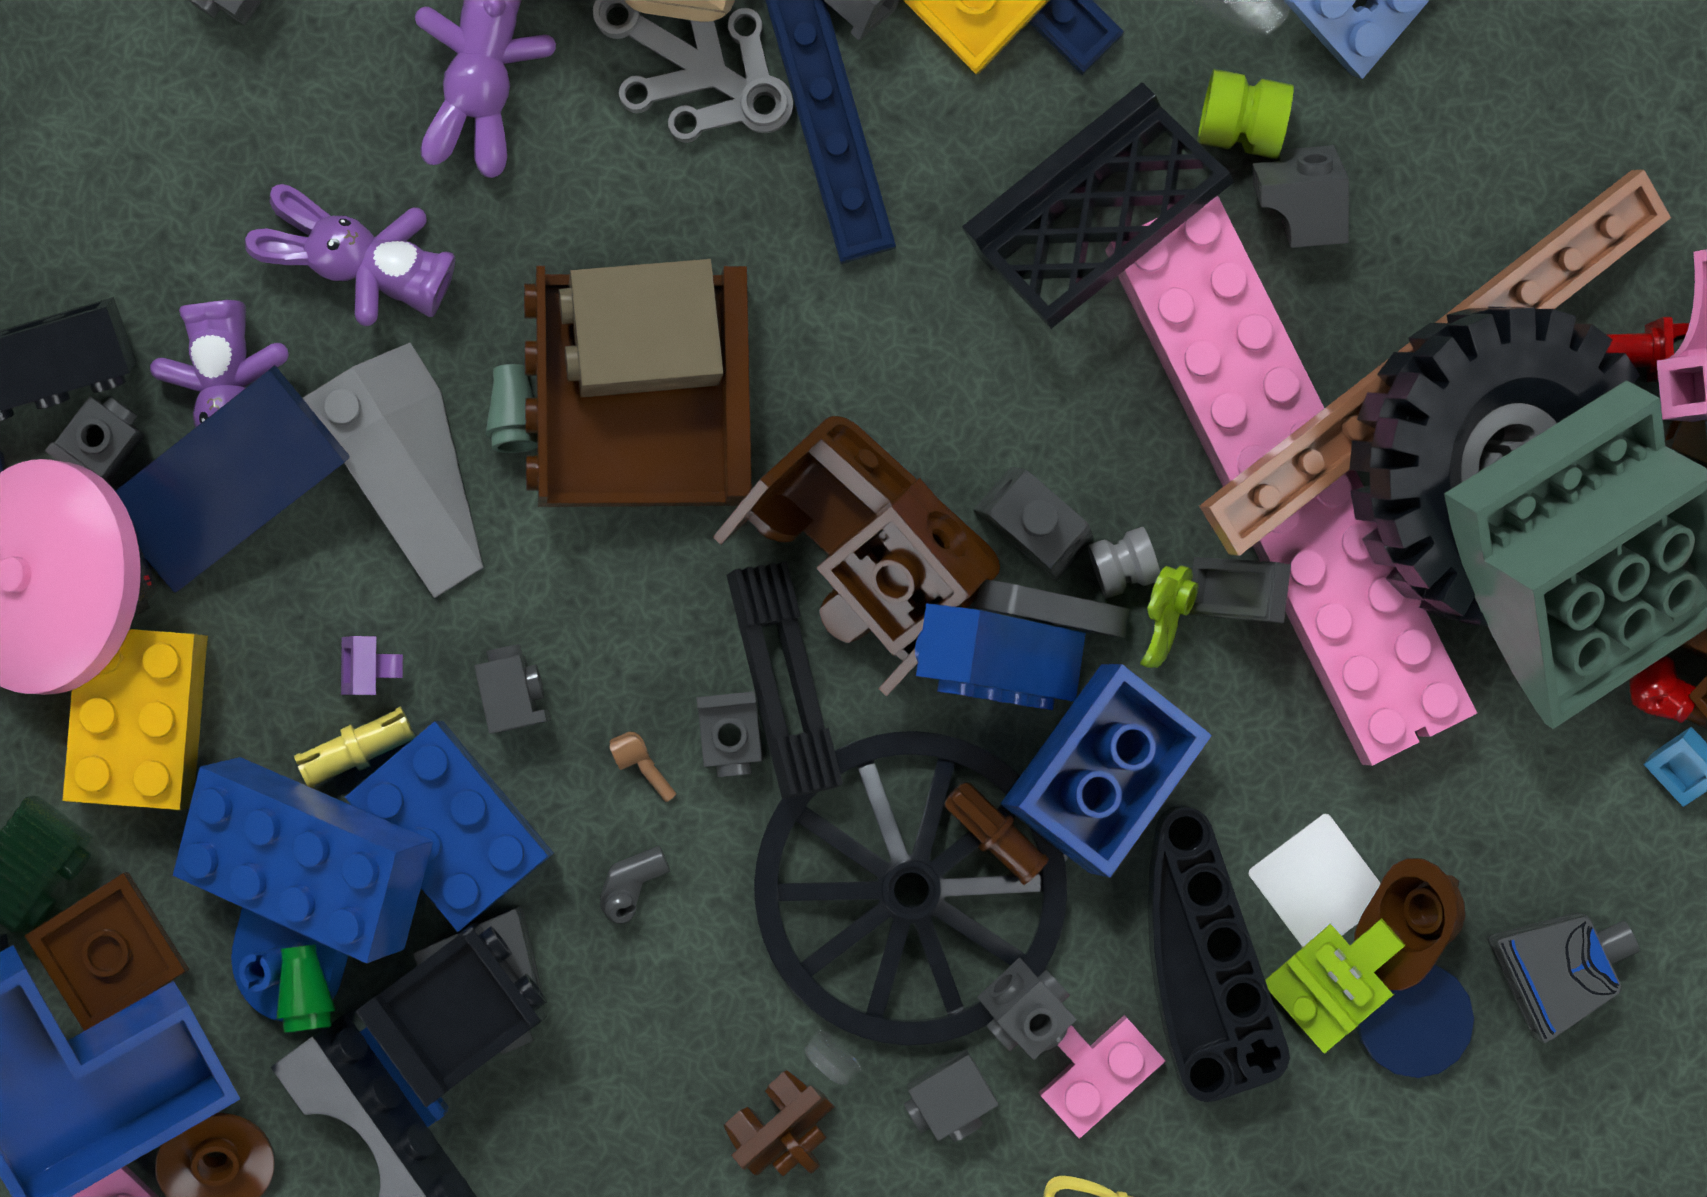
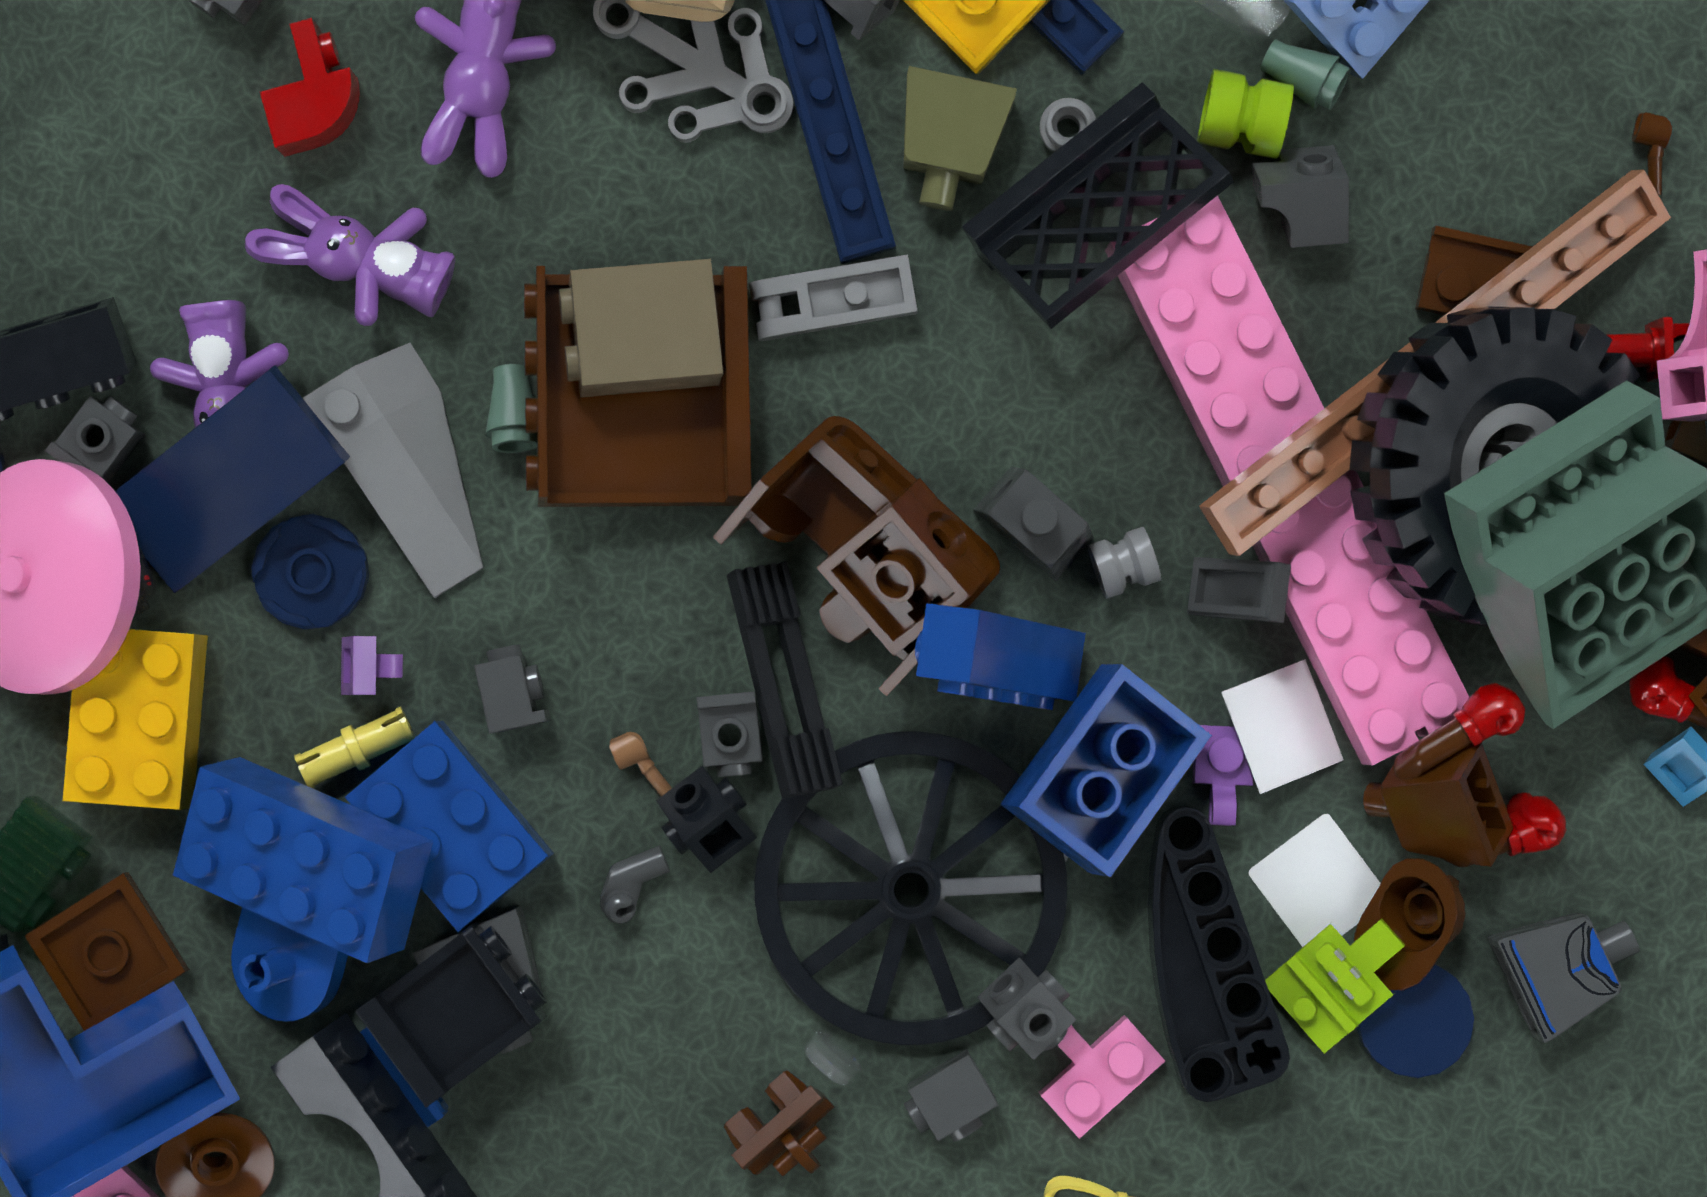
green cone [276,944,336,1033] -> none
reddish brown axle [944,782,1049,885] -> none
dark grey beam [975,580,1130,638] -> none
lime plate [1140,565,1199,668] -> none
none -> dark blue tile [251,514,369,630]
none -> red brick [260,18,360,157]
none -> black brick [656,765,757,873]
none -> light grey plate [749,254,918,341]
none -> olive torso [903,66,1017,211]
none -> light grey plate [1039,98,1096,152]
none -> medium lavender plate [1193,725,1253,826]
none -> white sticker [1221,659,1344,794]
none -> sand green cone [1260,39,1351,110]
none -> reddish brown torso [1363,683,1567,868]
none -> reddish brown plate [1415,226,1533,315]
none -> reddish brown hand [1632,112,1672,195]

